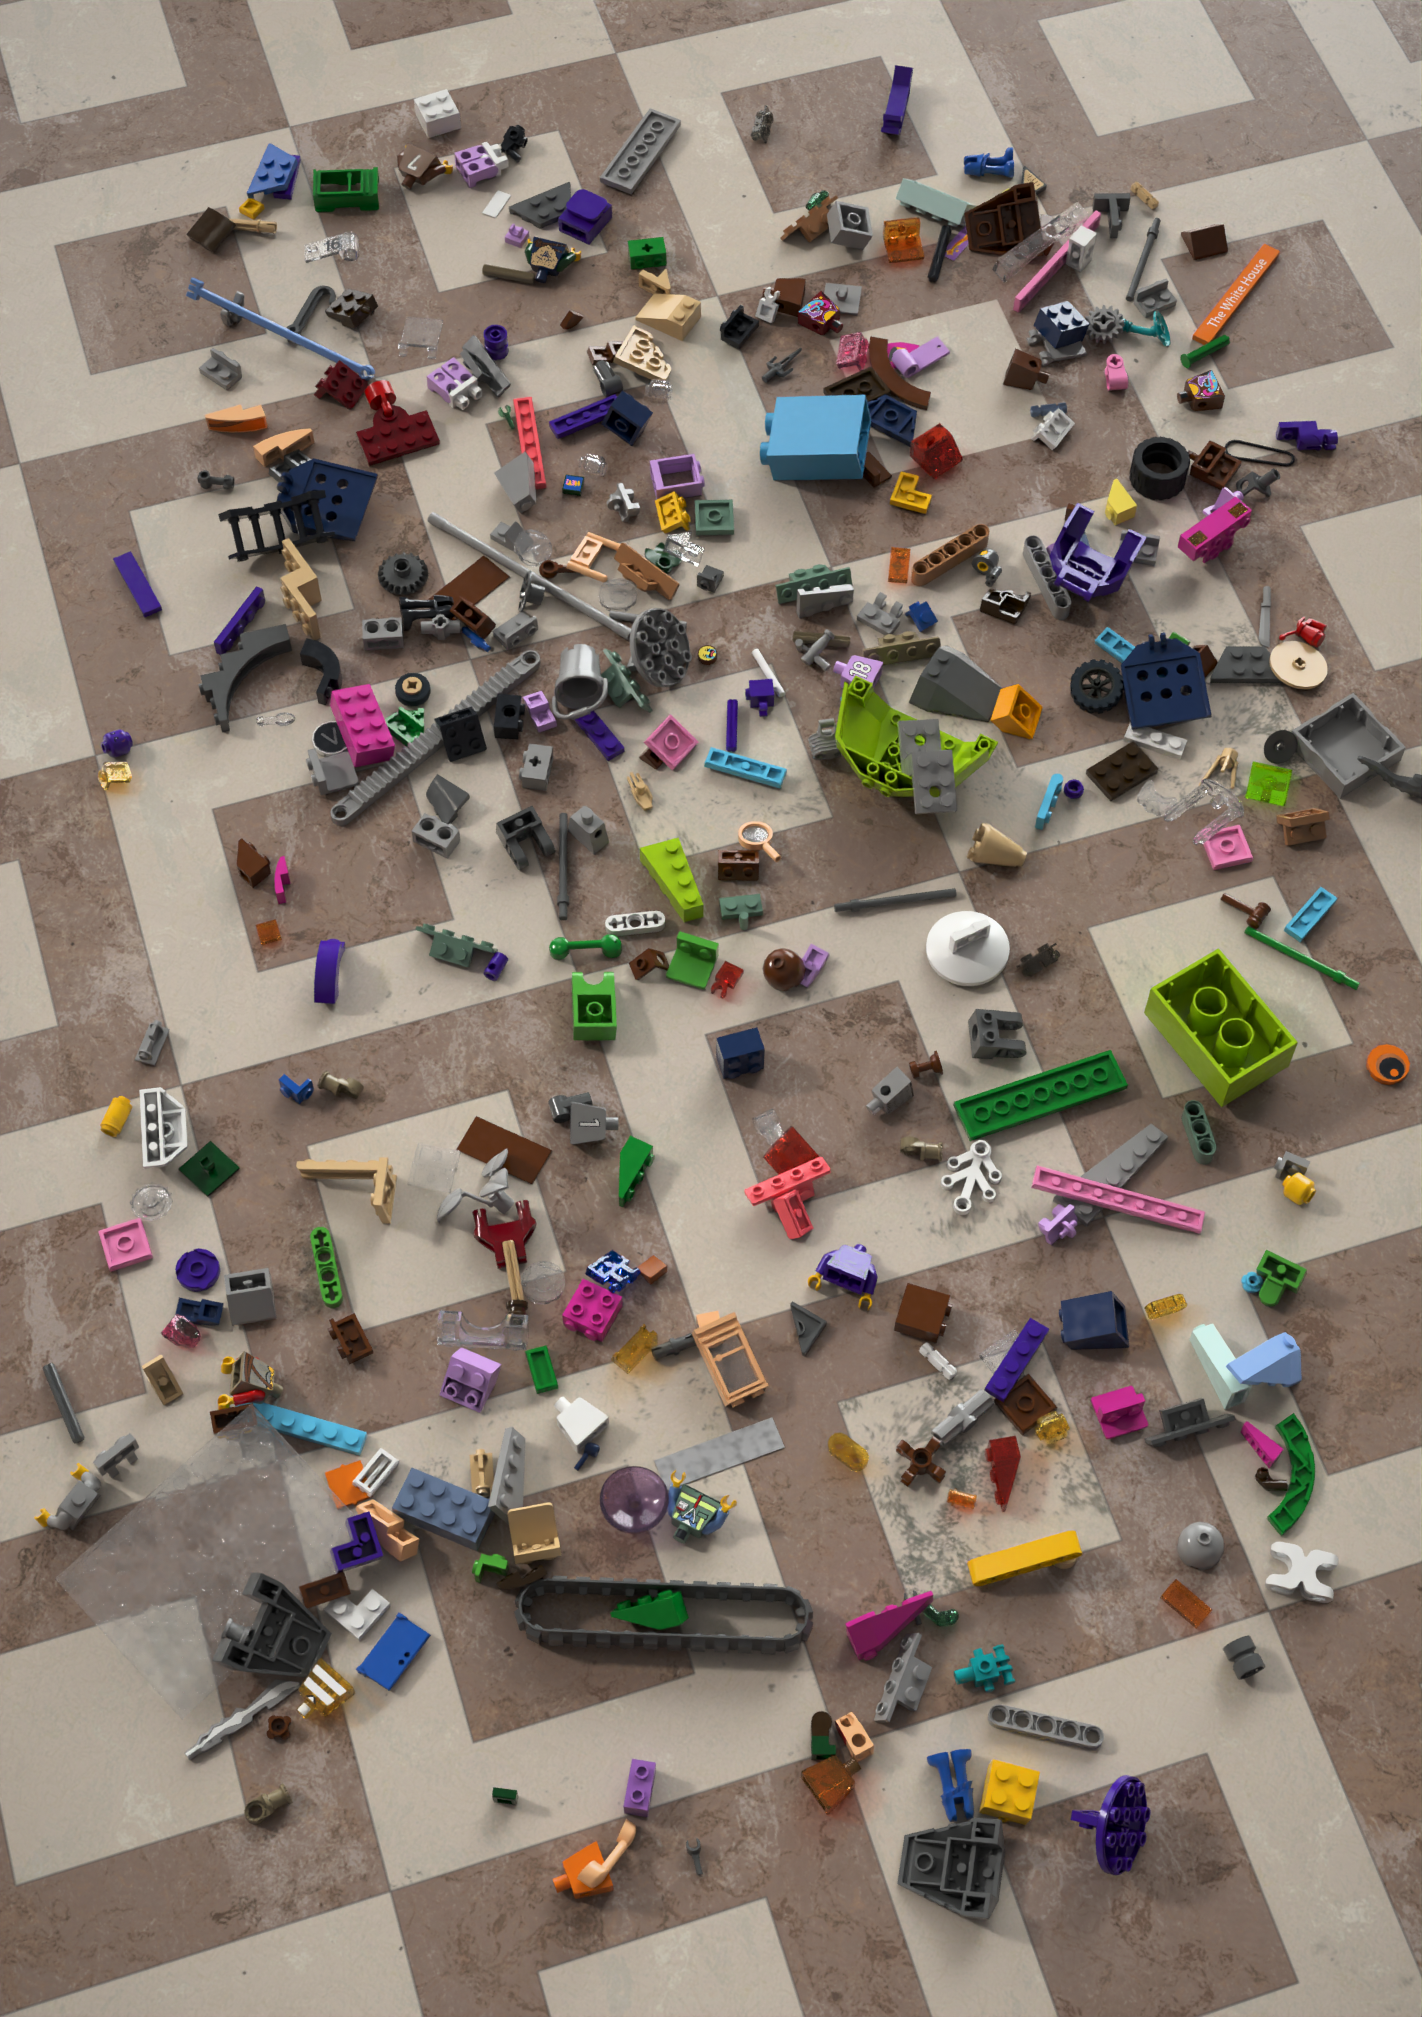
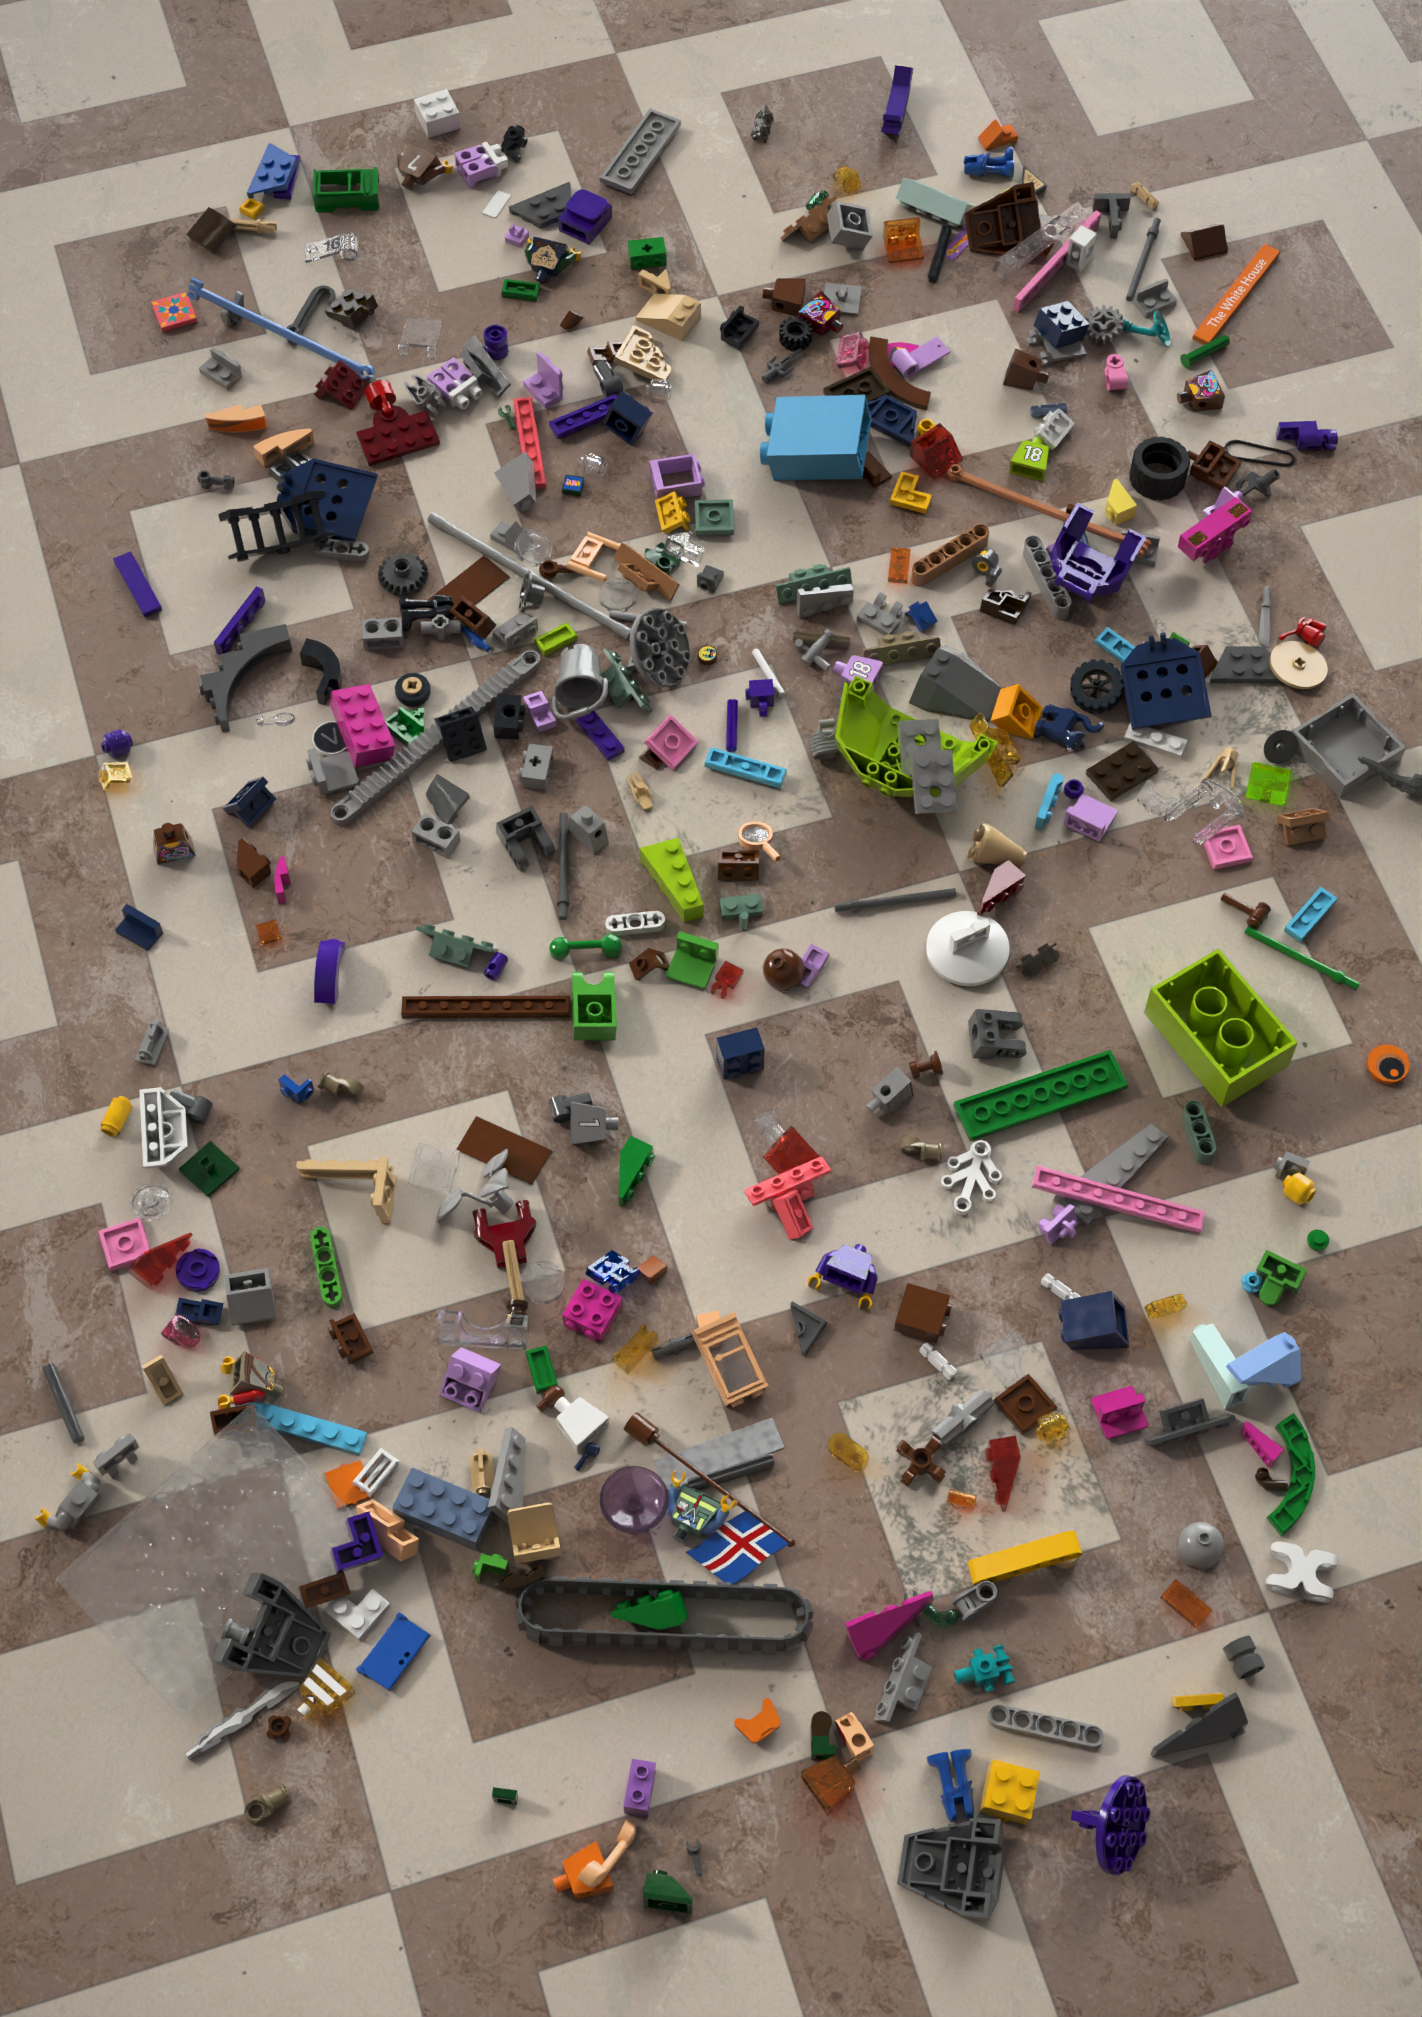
tan bracket [280,538,322,640] -> none
dark tan axle [482,264,535,284] -> none
light grey hips [606,483,640,522] -> none
white plate [755,287,780,323] -> none
dark purple plate [984,1318,1049,1403] -> none
none -> dark blue panel [115,904,163,951]
none -> clear red slope [127,1232,193,1288]
none -> tile [151,292,197,332]
none -> reddish brown torso [153,823,196,864]
none -> dark grey piece [169,1090,213,1124]
none -> dark blue bracket [222,776,276,827]
none -> light grey beam [314,539,370,562]
none -> reddish brown tile [401,996,570,1018]
none -> light grey hinge [405,375,447,416]
none -> green tile [501,279,541,301]
none -> lavender bracket [523,351,564,409]
none -> lime tile [534,622,578,657]
none -> reddish brown cylinder [536,1385,565,1413]
none -> flag [624,1412,795,1585]
none -> dark green slope [643,1870,693,1914]
none -> dark grey axle [687,1454,775,1490]
none -> orange piece [734,1698,781,1744]
none -> black tyre [779,316,812,351]
none -> clear yellow bracket [832,166,861,194]
none -> yellow plate [917,419,936,437]
none -> nougat hinge [947,464,1152,558]
none -> light grey piece [951,1581,997,1622]
none -> clear yellow bracket [969,713,1021,787]
none -> slope [977,860,1026,916]
none -> orange slope [978,119,1018,151]
none -> lime torso [1009,437,1049,482]
none -> dark blue animal [1034,704,1104,752]
none -> white axle [1041,1273,1081,1300]
none -> lavender bracket [1063,794,1118,842]
none -> dark grey wedge [1150,1692,1248,1758]
none -> yellow plate [1171,1693,1223,1711]
none -> green plate [1307,1229,1329,1251]

